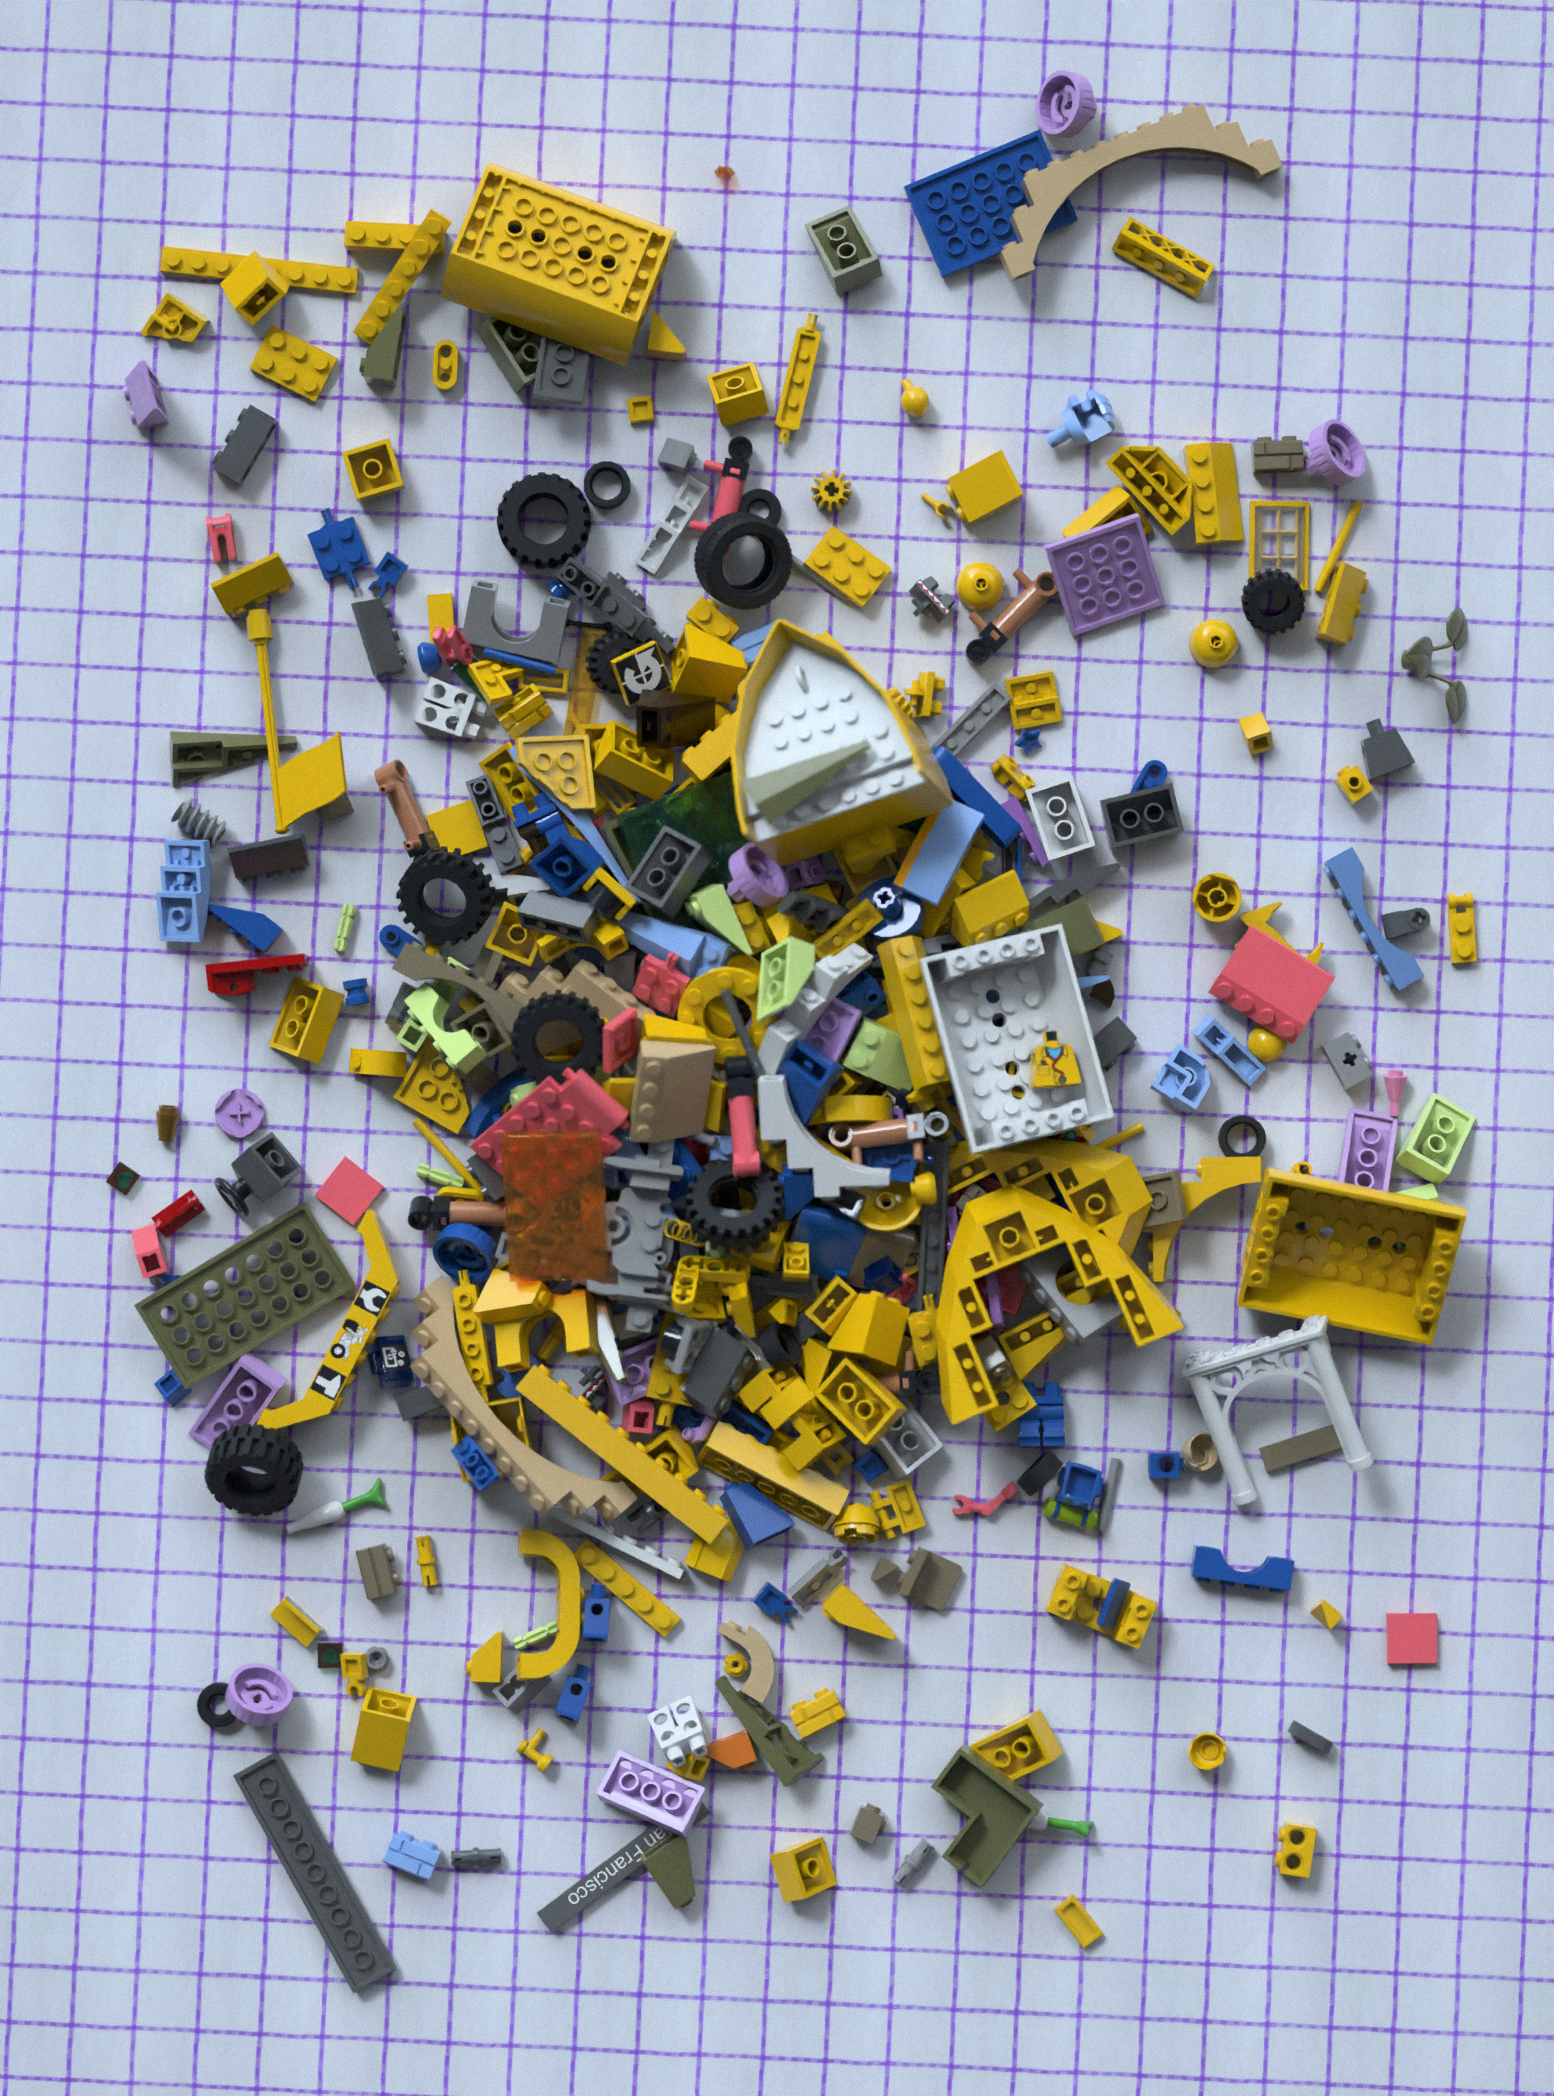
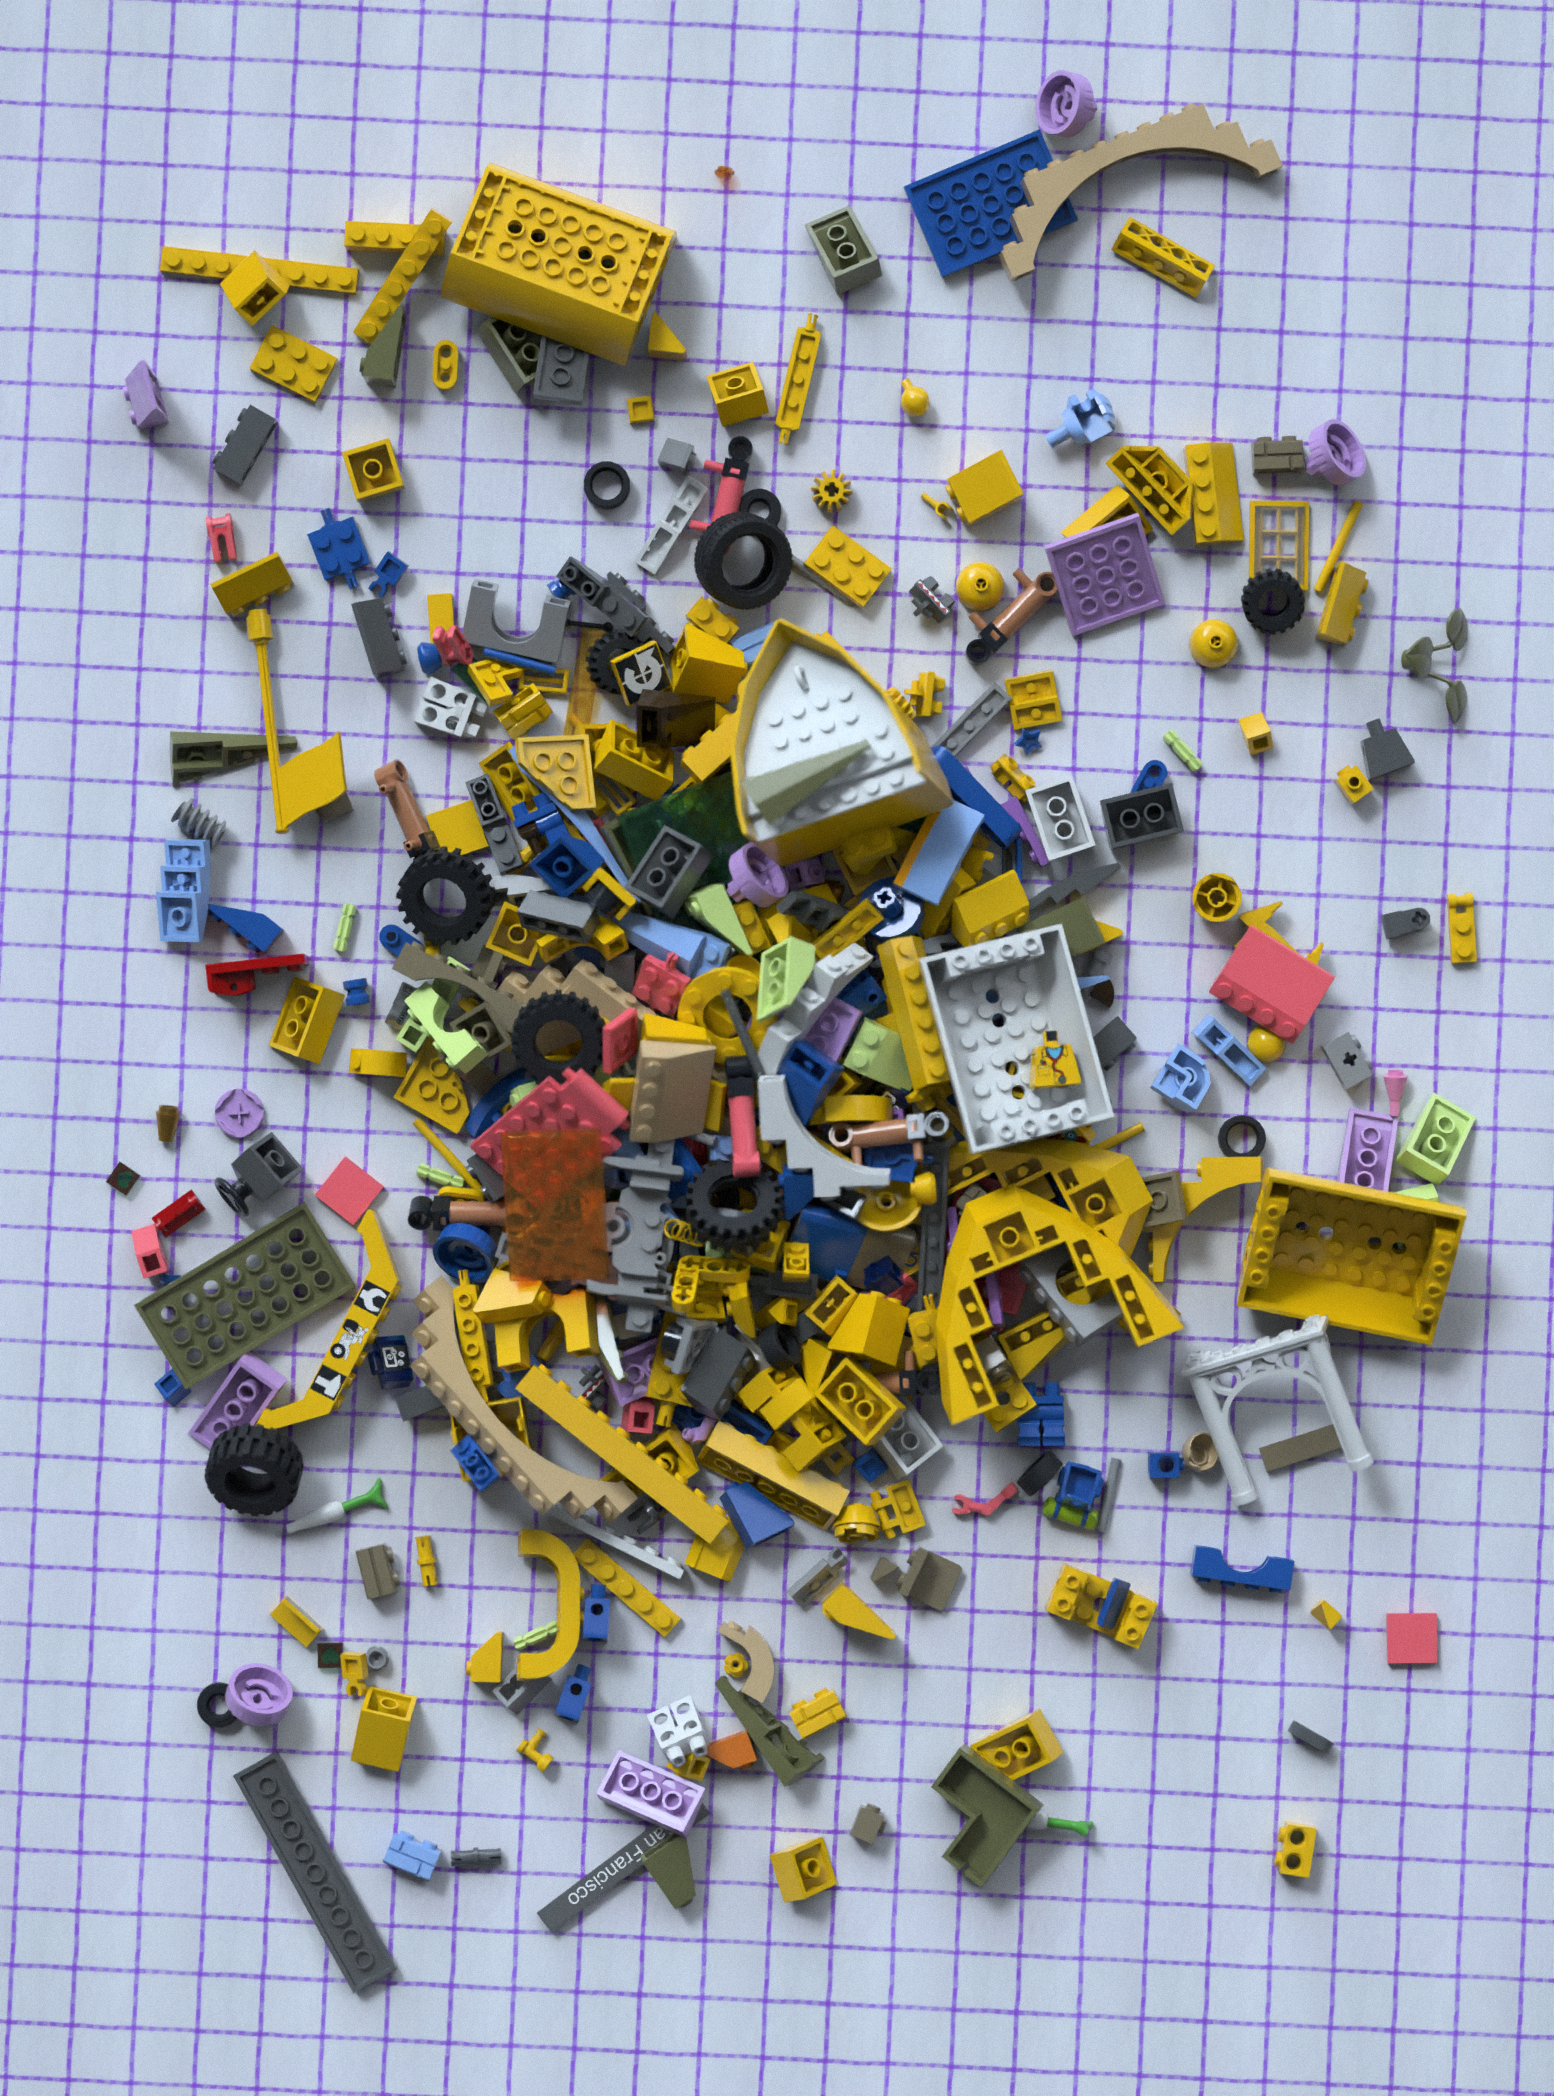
yellow slope [140,292,210,342] -> none
dark grey slope [228,833,311,883] -> none
black tyre [496,472,592,570] -> none
blue plate [752,1581,798,1624] -> none
light grey pin [892,1838,935,1887] -> none
yellow tile [1054,1894,1104,1949] -> none
yellow hair [1188,1732,1227,1771] -> none
yellow pin [1291,1161,1312,1176] -> none
medium blue arch [1323,847,1424,991] -> none
none -> yellowish green axle [1163,730,1203,772]

